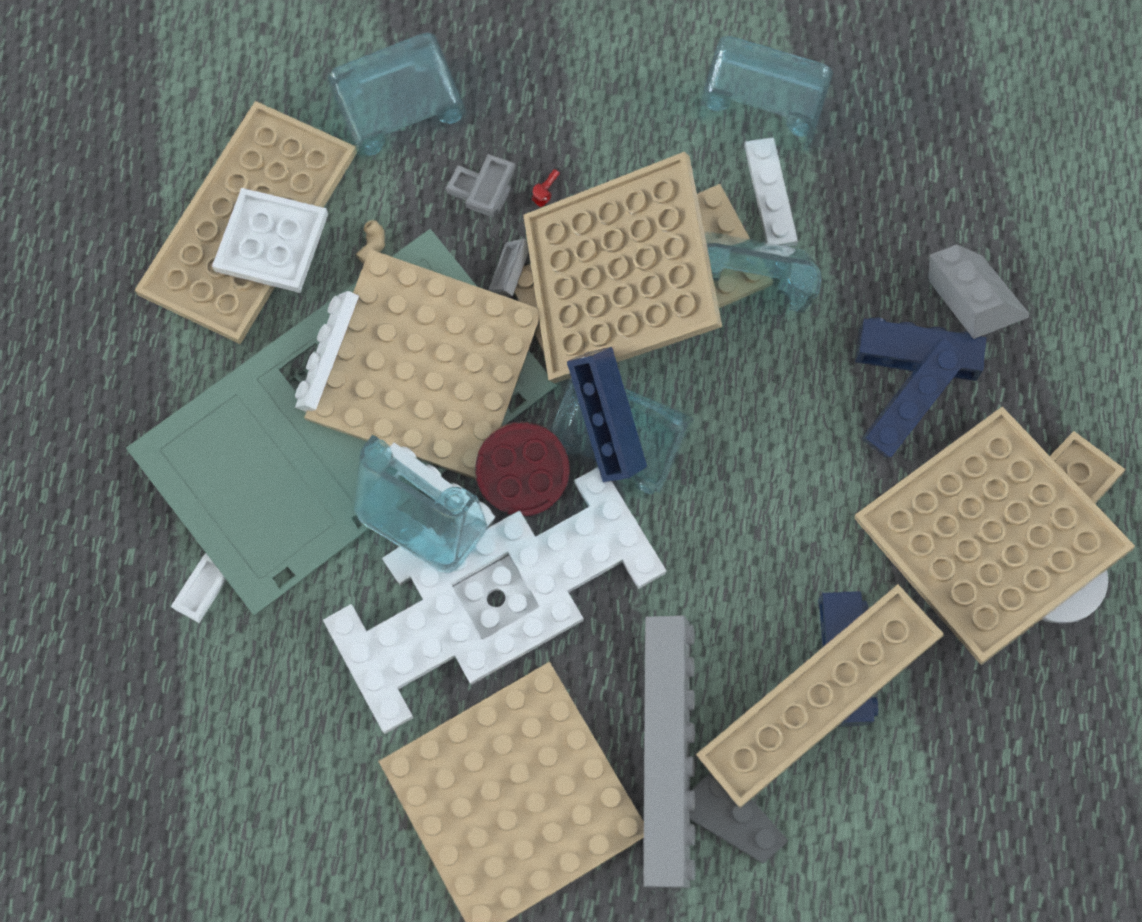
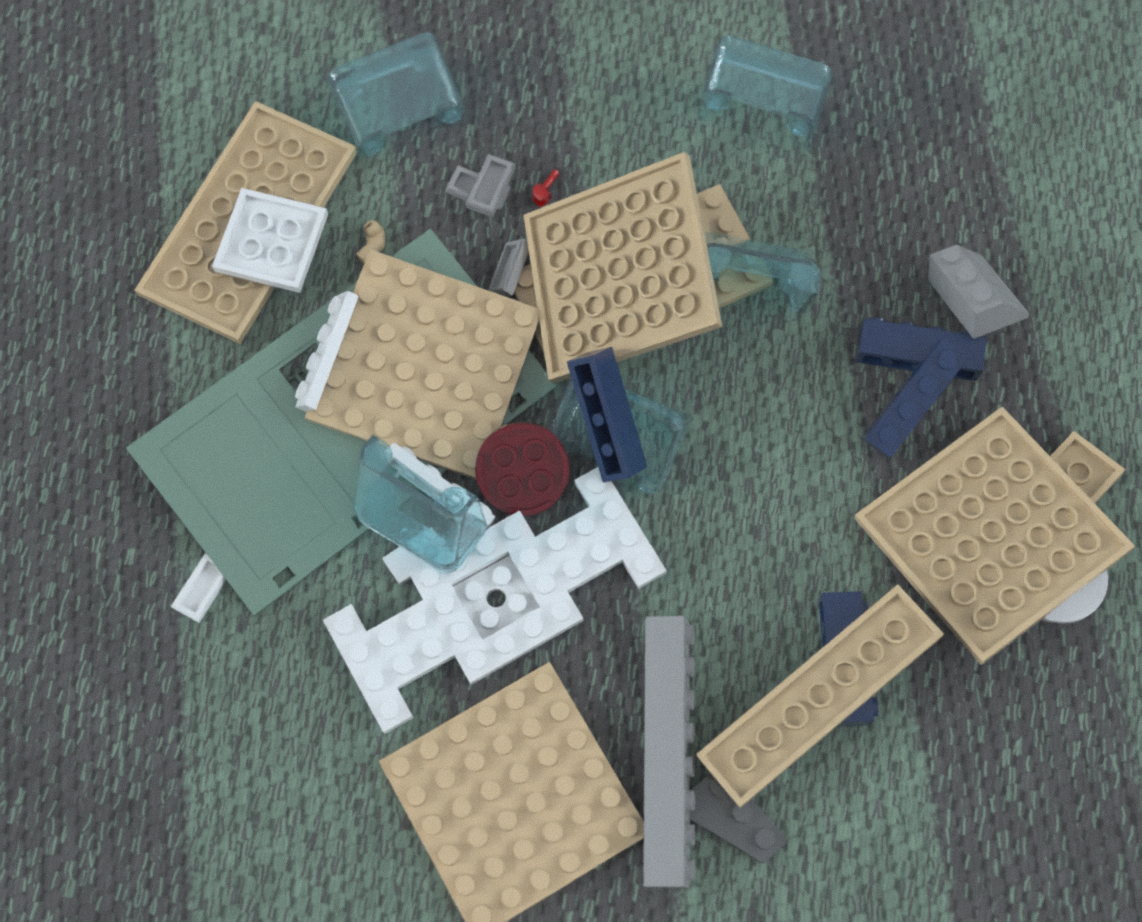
white plate [744,137,798,250] -> none

